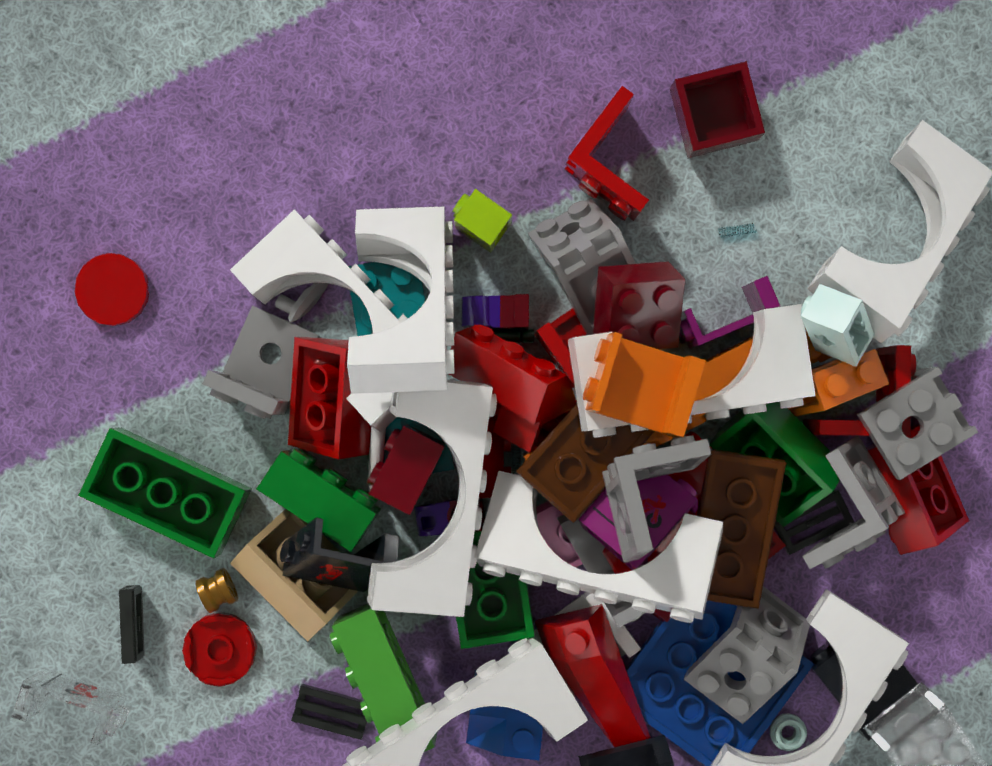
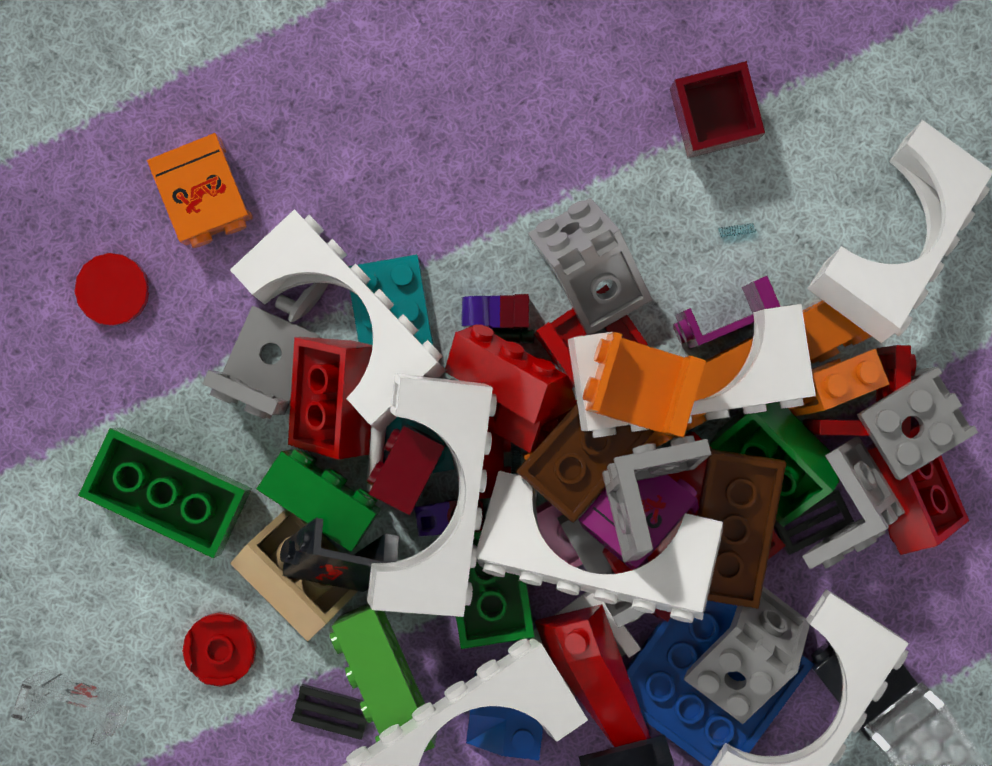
pearl dark grey tile [119,585,145,664] -> none
pearl gold wheel [195,568,238,613] -> none
white arch [347,206,455,394] -> none
lime brick [452,189,512,253] -> none
red bracket [565,86,649,221] -> none
dark red piece [593,261,685,349] -> none
light aqua plate [770,713,807,751] -> none
light aqua brick [800,284,874,367] -> none
none -> orange panel [147,133,253,248]

